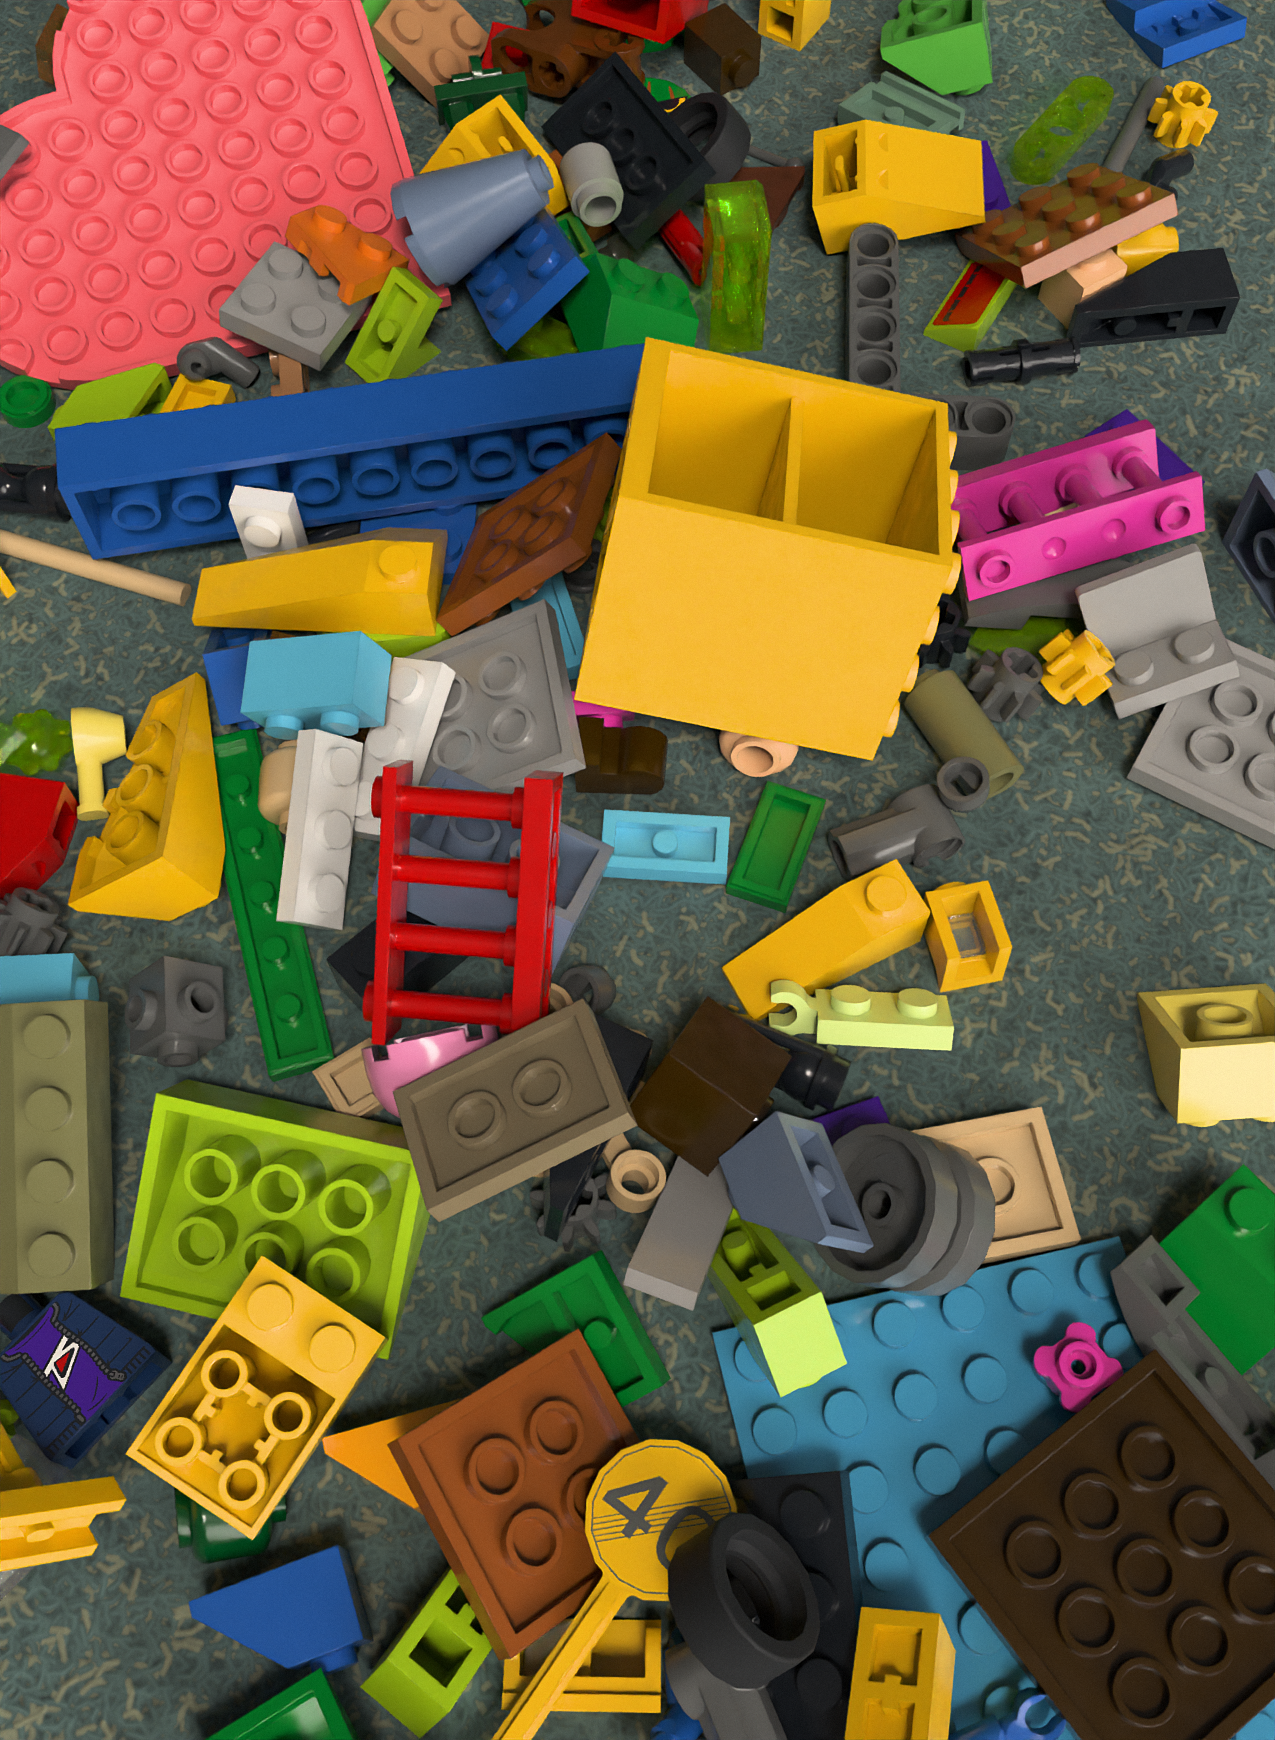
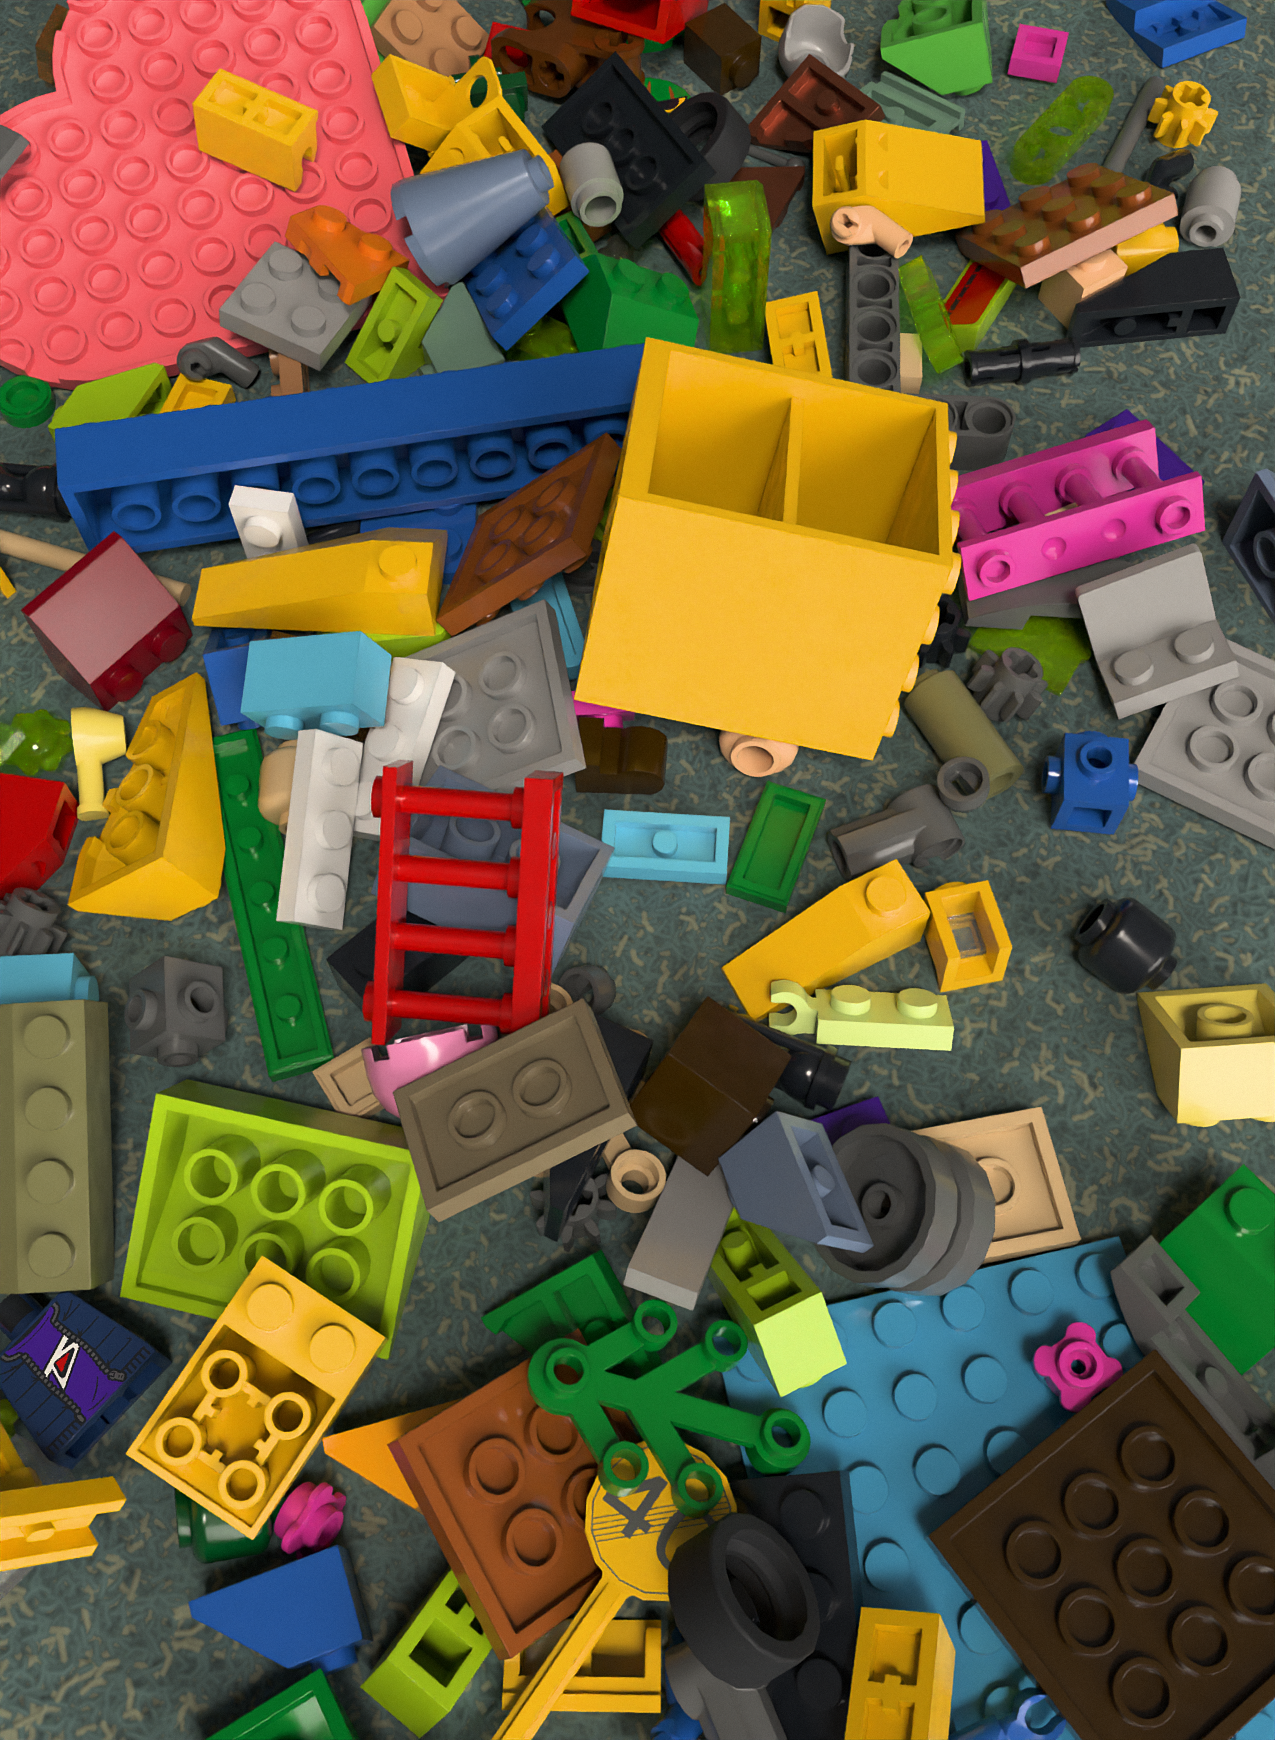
yellow gear [1039,629,1115,706] -> none
none -> slope [21,531,193,711]
none -> yellow hinge [192,68,318,192]
none -> dark pink plate [274,1482,346,1560]
none -> yellow piece [371,54,502,158]
none -> sand green slope [418,282,505,376]
none -> green plant [526,1299,811,1518]
none -> copper wing [748,54,885,153]
none -> yellow hinge [763,291,833,378]
none -> light grey hair [778,4,855,79]
none -> light nougat arm [830,206,913,259]
none -> clear neon green beam [899,254,965,375]
none -> tan tile [900,333,922,394]
none -> dark pink plate [1007,24,1069,83]
none -> blue brick [1041,731,1139,835]
none -> black head [1075,897,1177,994]
none -> light grey brick [1180,166,1242,247]

